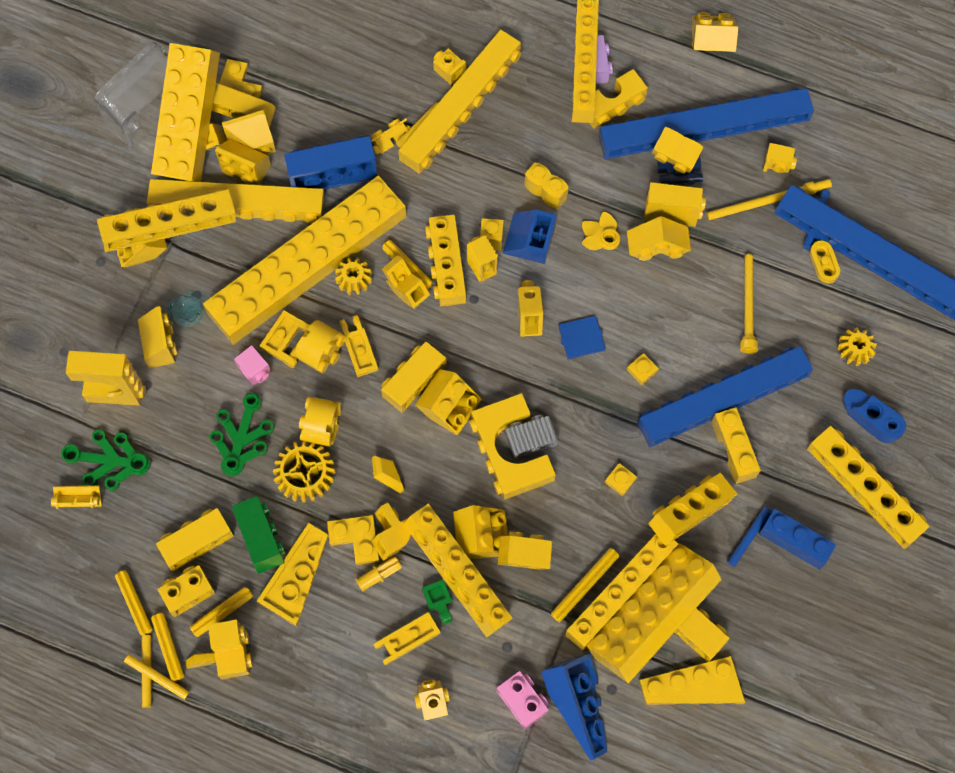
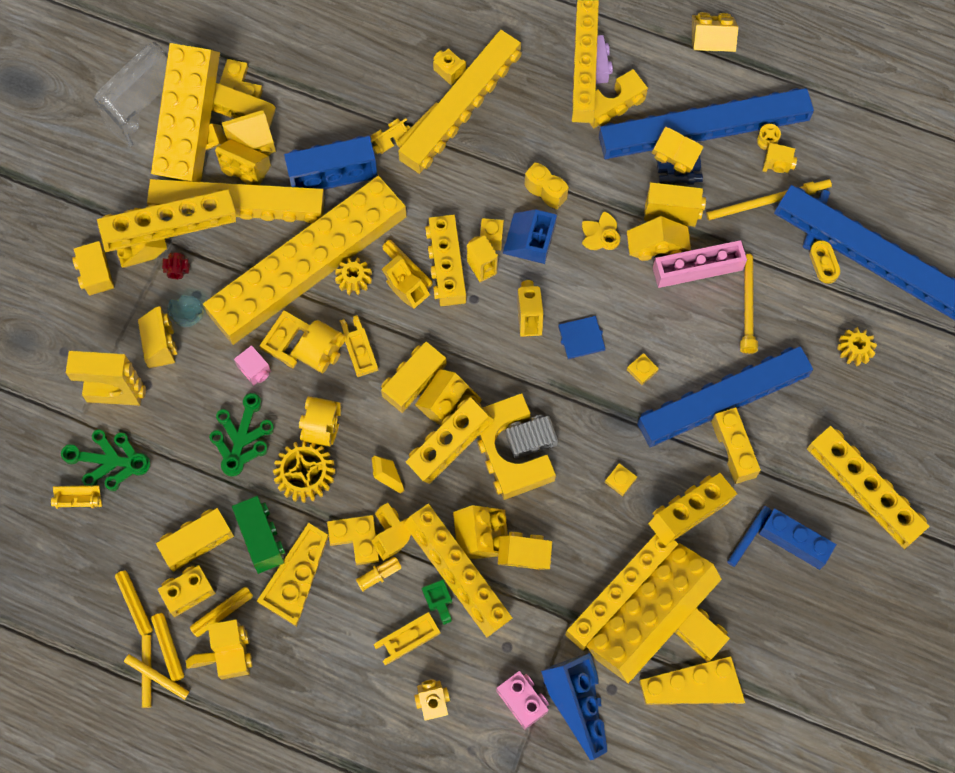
yellow axle [551,548,619,622] -> none
blue piece [842,389,906,443] -> none
none -> yellow brick [72,241,114,296]
none -> dark red gear [162,253,190,280]
none -> yellow brick [406,397,494,484]
none -> bright pink brick [653,240,747,288]
none -> yellow wheel [757,124,781,150]

